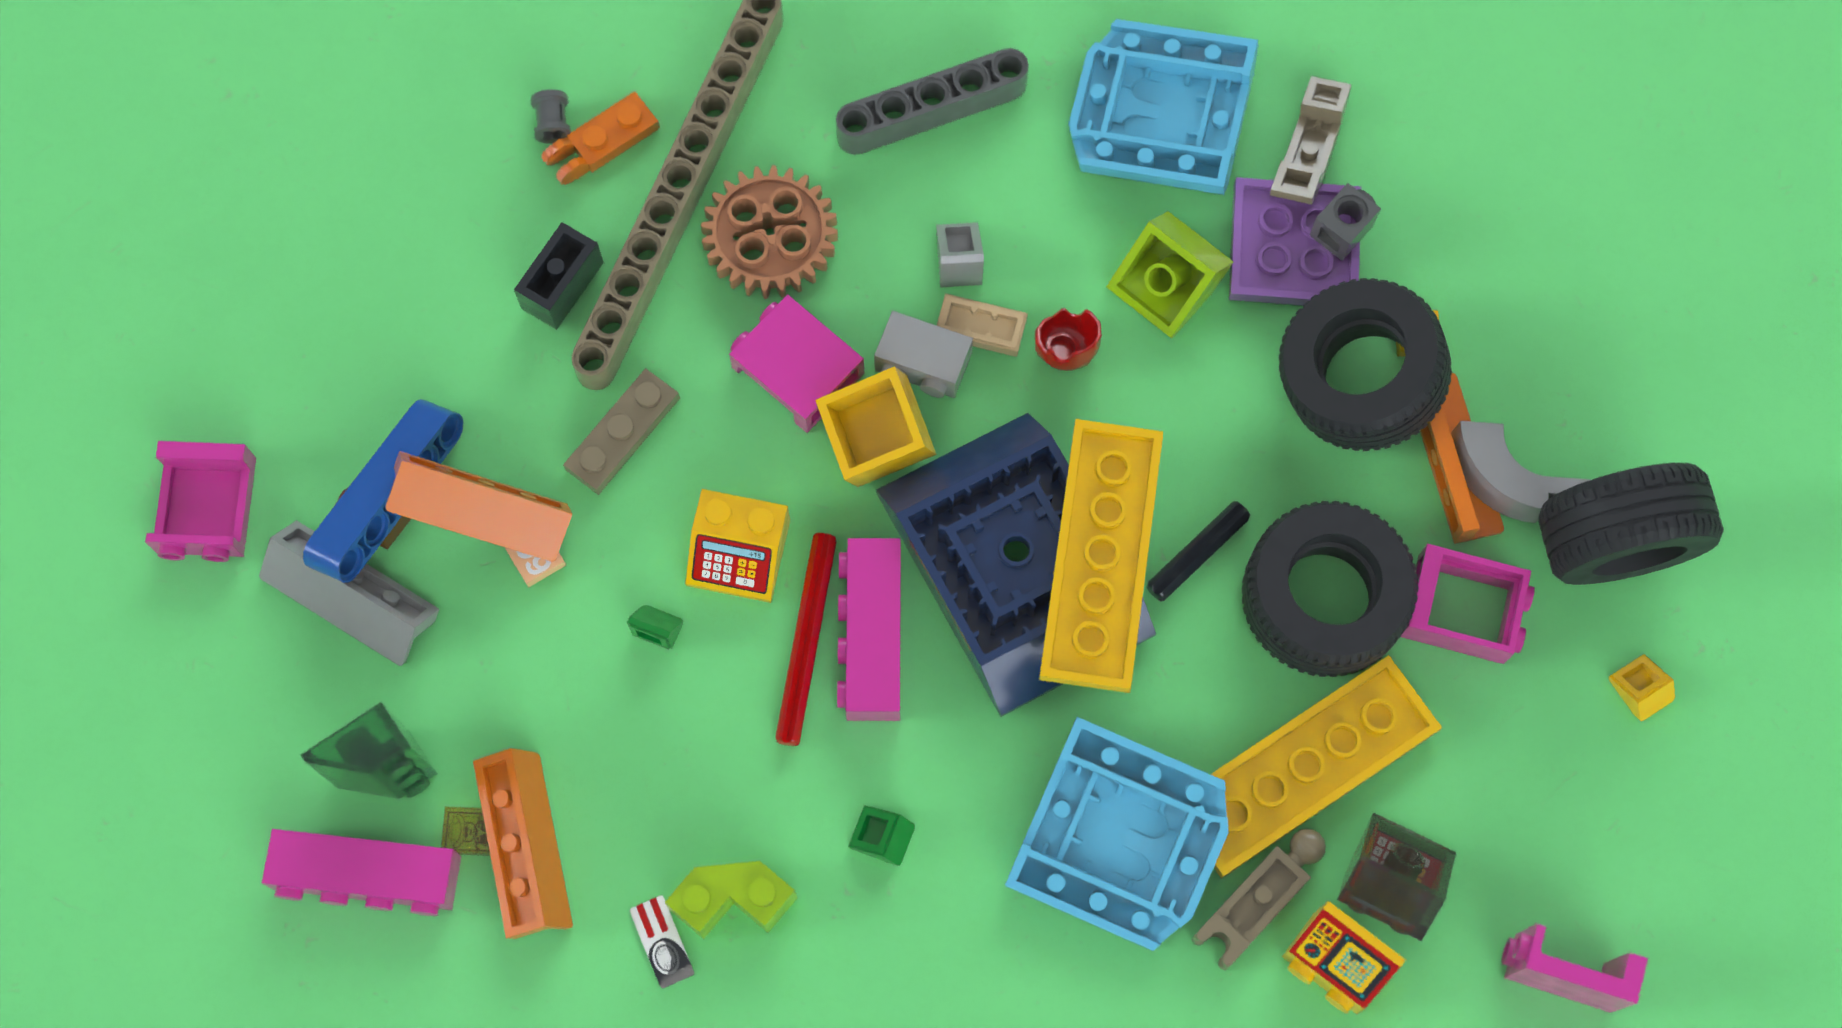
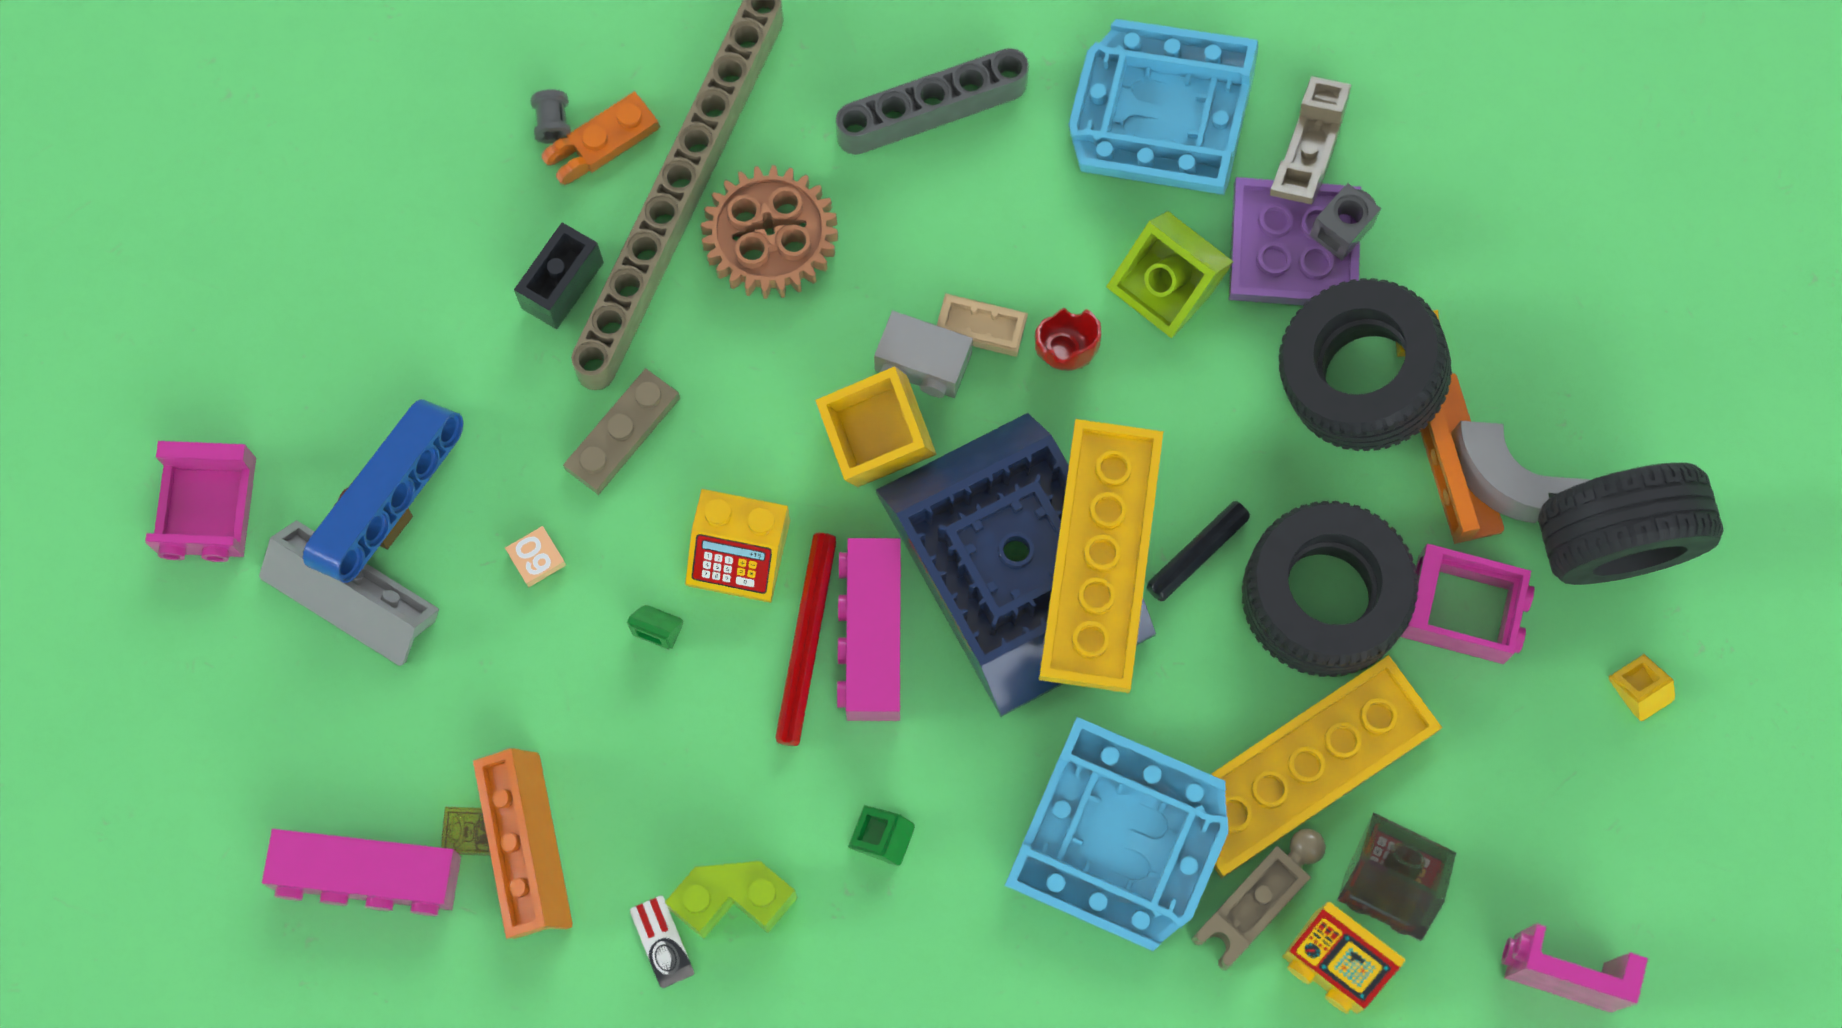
clear green slope [301,702,437,799] -> none
orange panel [385,451,572,562] -> none
dark pink panel [729,294,865,433] -> none
light grey slope [936,223,984,287] -> none

